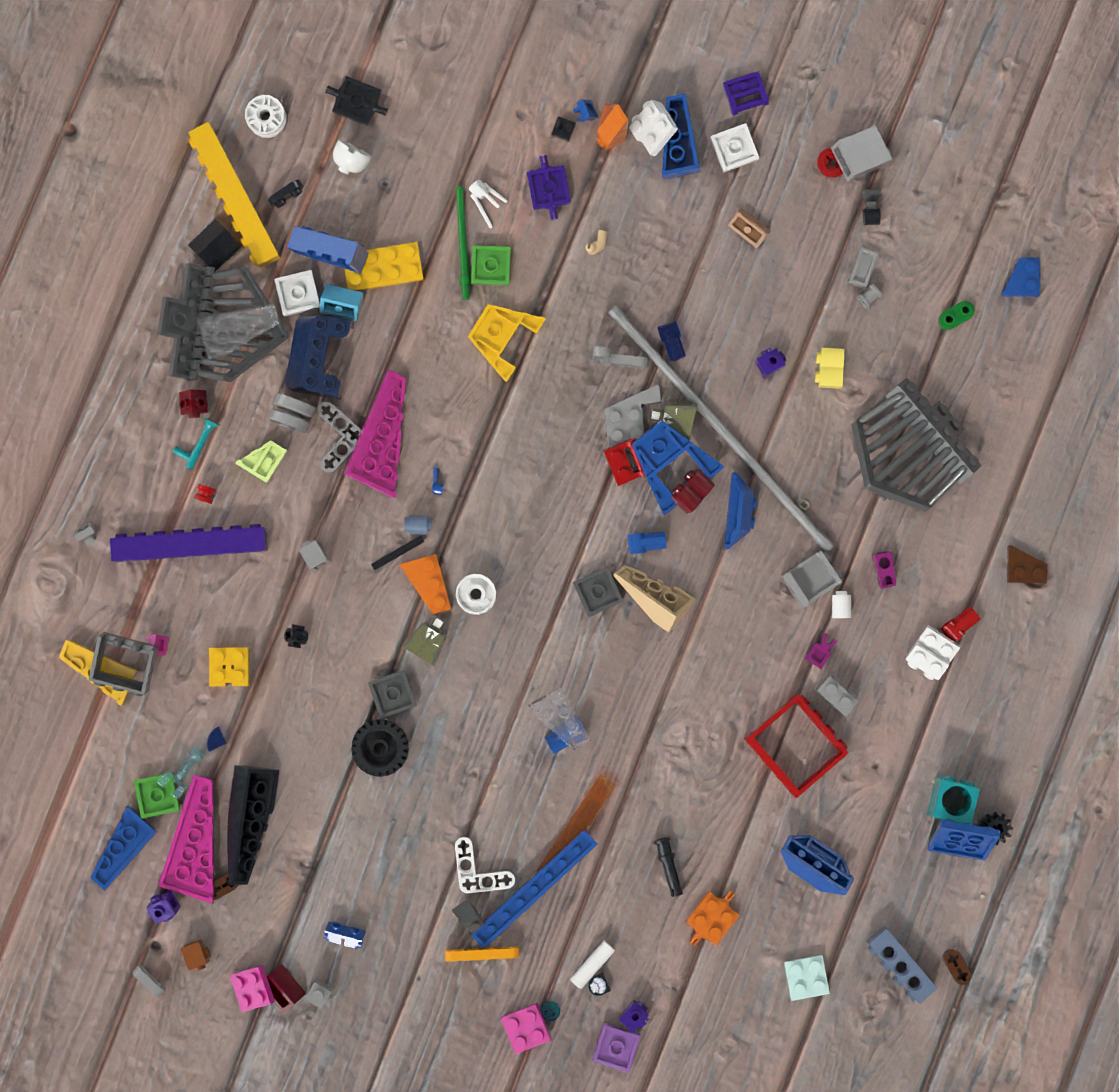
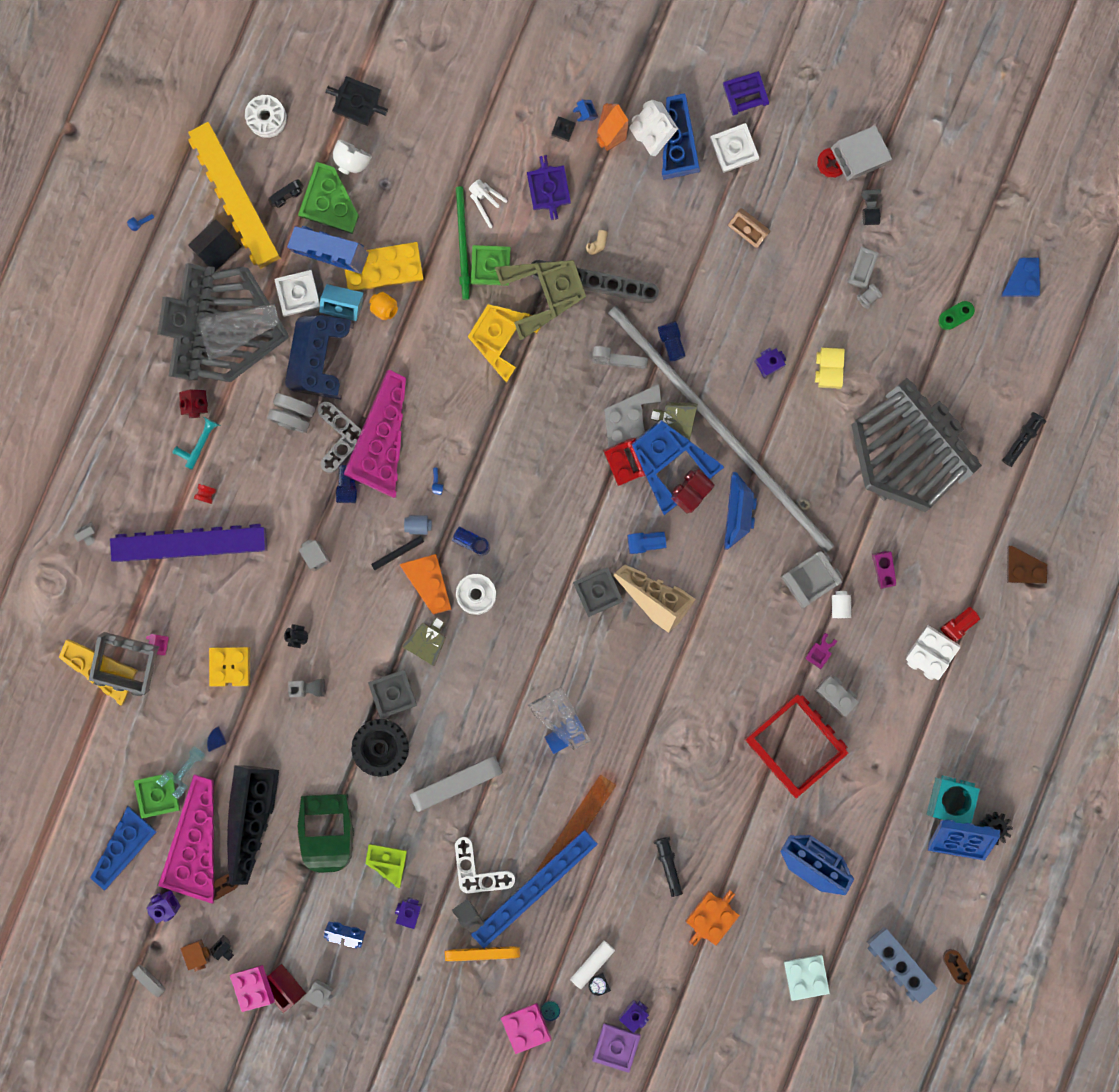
yellowish green wing [235,440,288,483] -> none
none -> blue hand [127,214,154,231]
none -> black tile [210,935,234,961]
none -> leg [288,679,325,697]
none -> dark green slope [297,794,354,873]
none -> bright green plate [298,162,359,234]
none -> clear blue piece [336,465,357,503]
none -> lime wing [365,844,407,888]
none -> light orange head [369,292,398,320]
none -> dark purple brick [395,897,422,929]
none -> light grey beam [409,756,503,812]
none -> clear blue piece [452,526,491,556]
none -> olive wing [495,260,586,340]
none -> dark grey beam [531,260,659,303]
none -> black pin [1002,412,1047,467]

